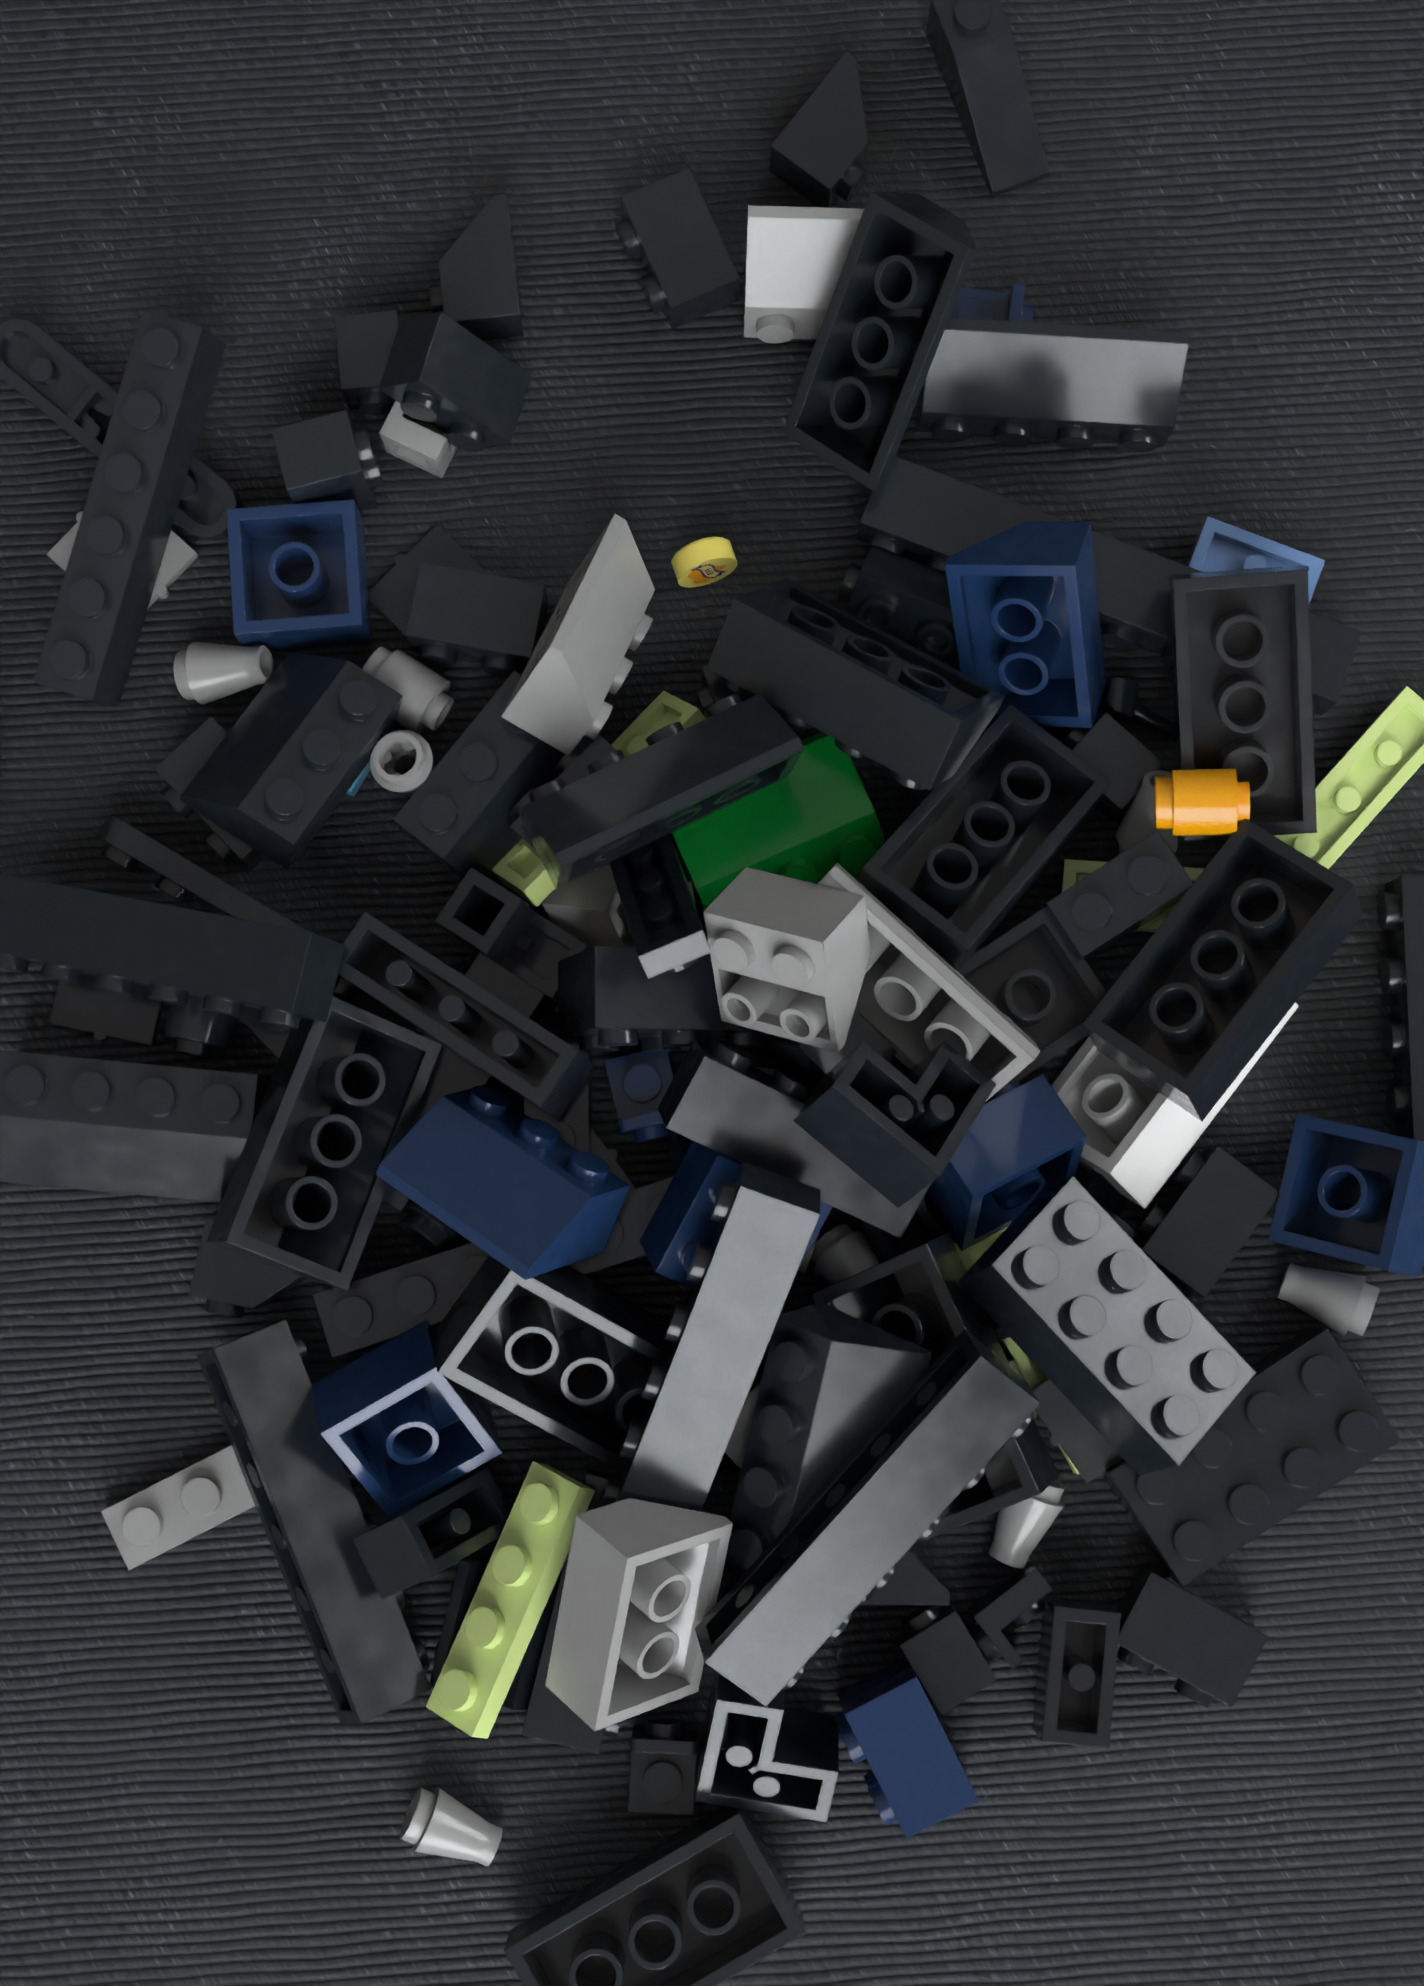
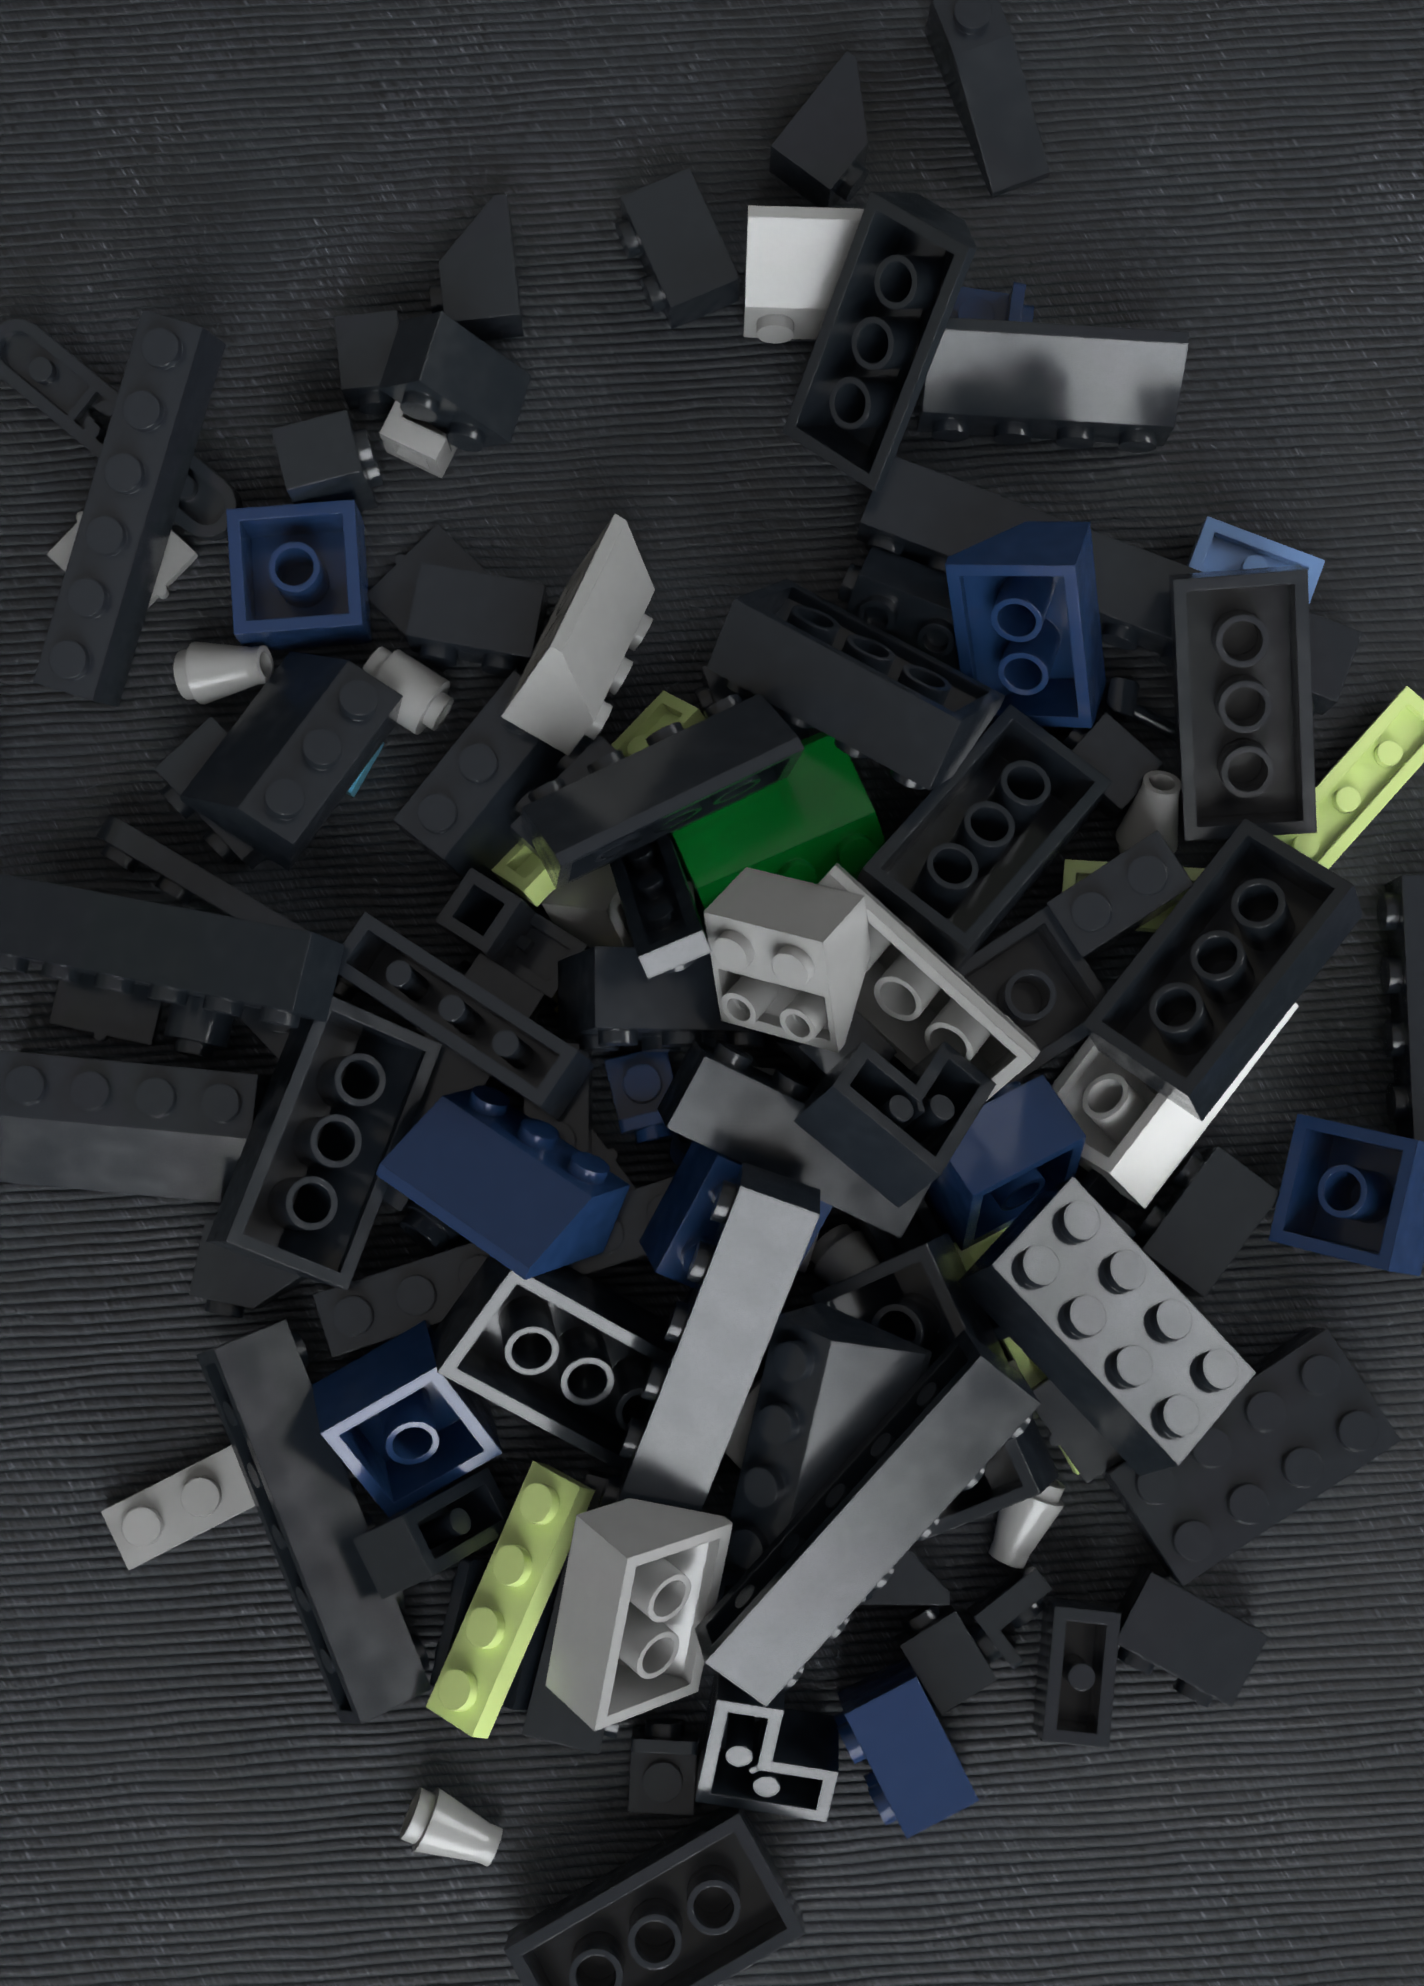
light grey cone [370,730,434,797] -> none
light yellow tile [671,537,738,588] -> none
light orange brick [1154,769,1250,836] -> none
light grey cone [1277,1262,1380,1336] -> none

